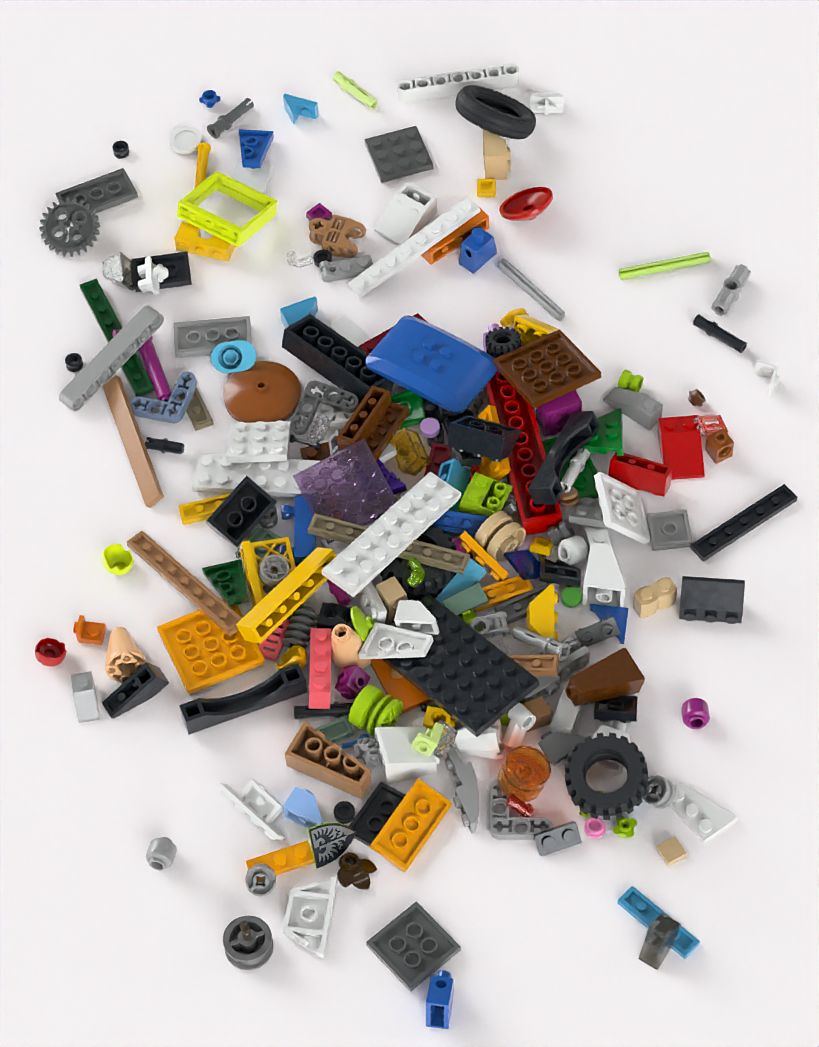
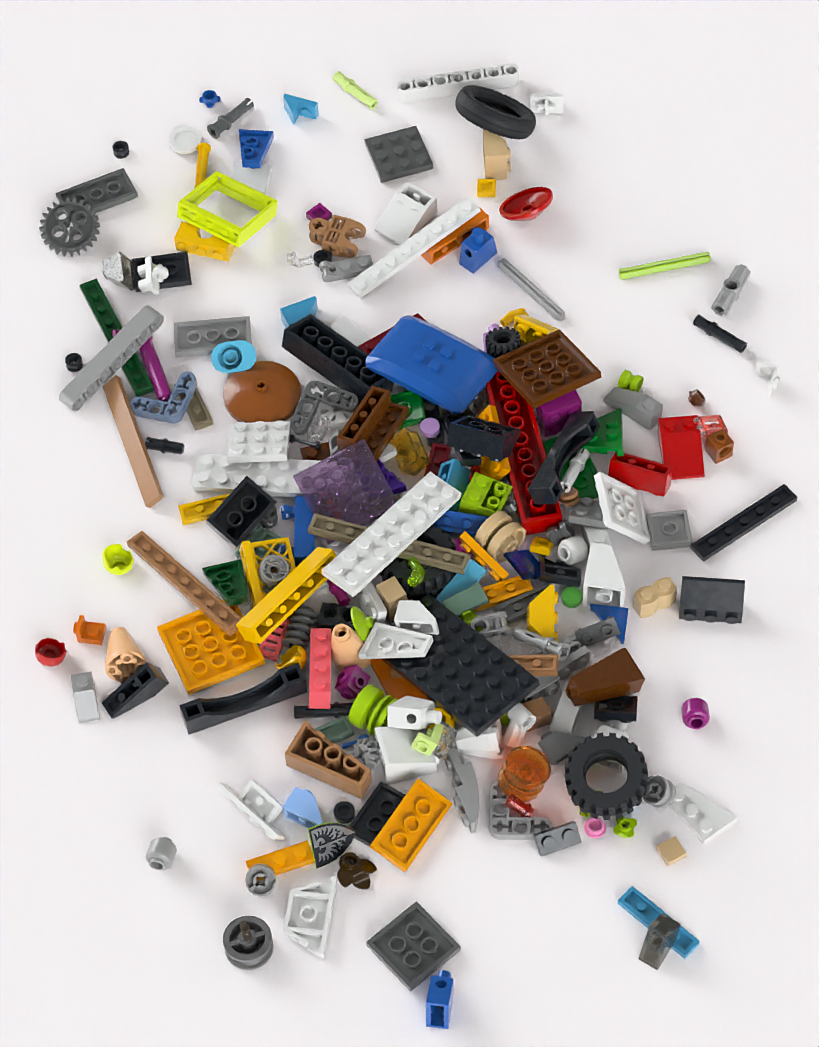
none -> white torso [388,696,442,730]

